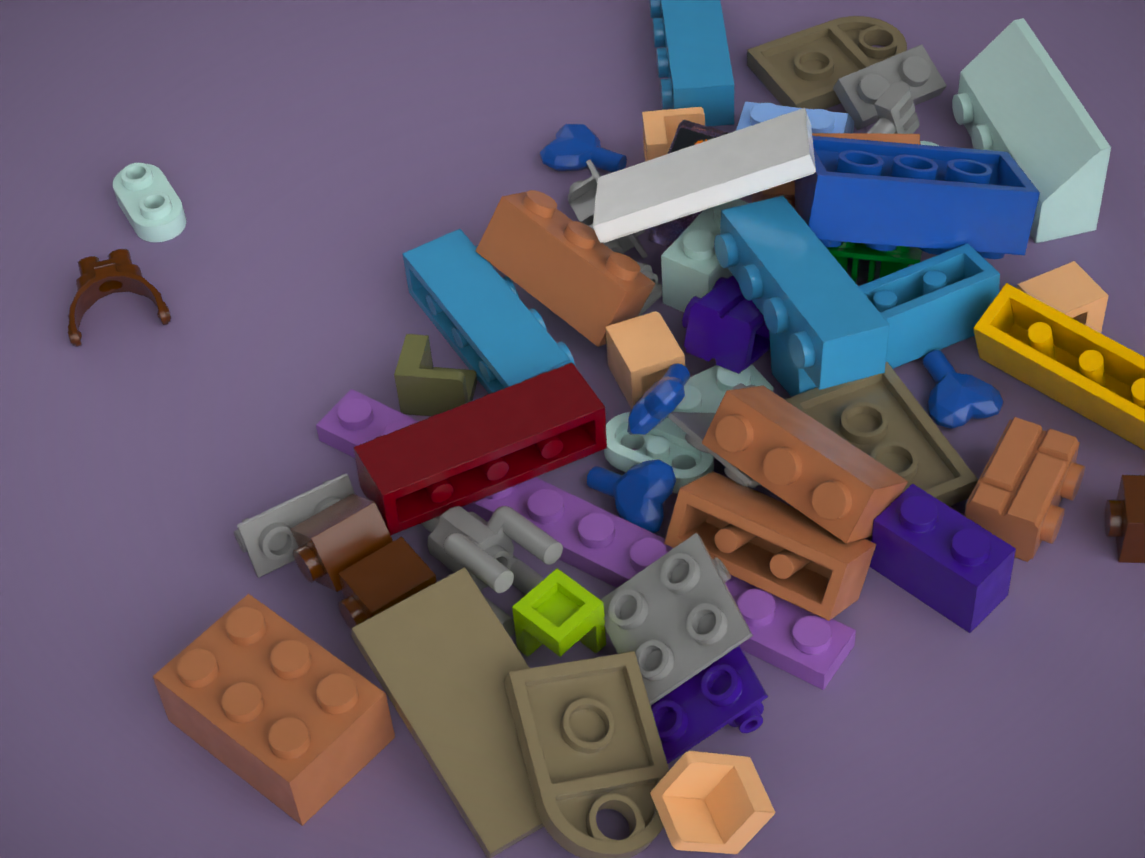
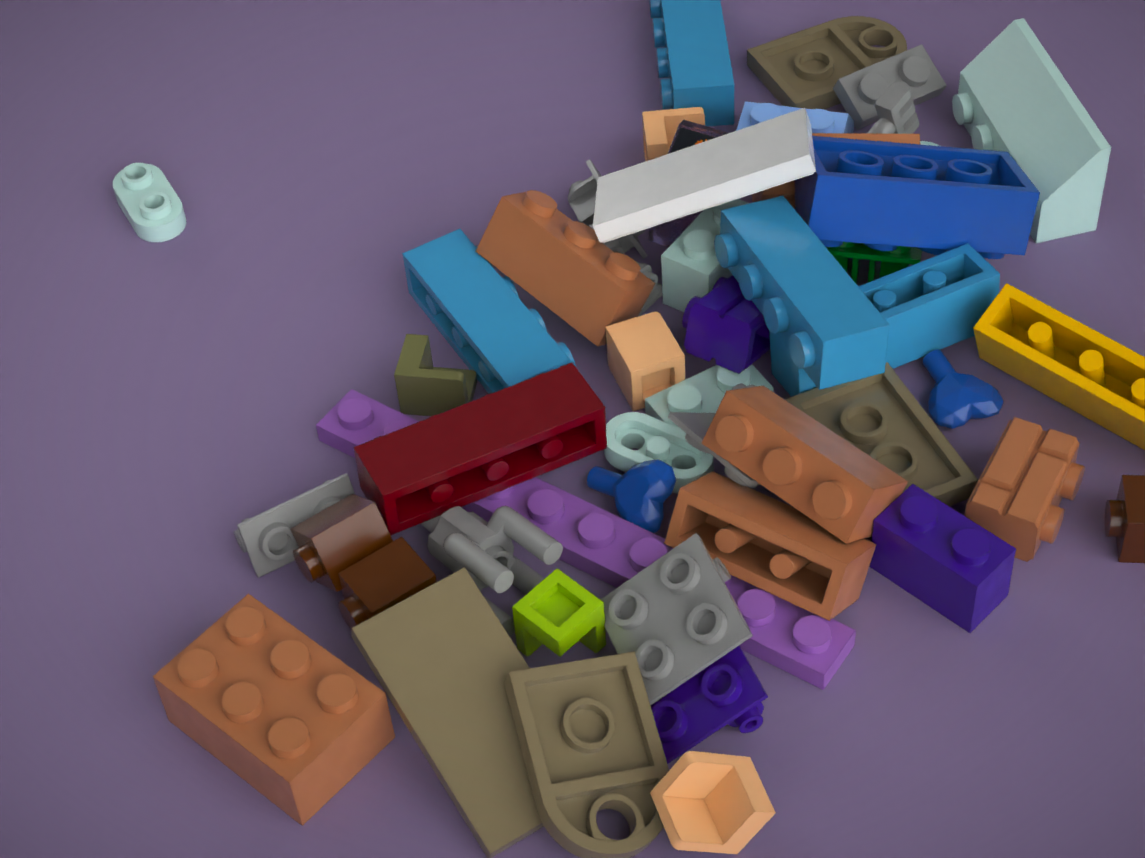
reddish brown helmet [68,249,171,347] -> none
blue rock [540,124,627,173] -> none
blue rock [627,363,690,435] -> none
light nougat panel [1017,261,1109,333] -> none

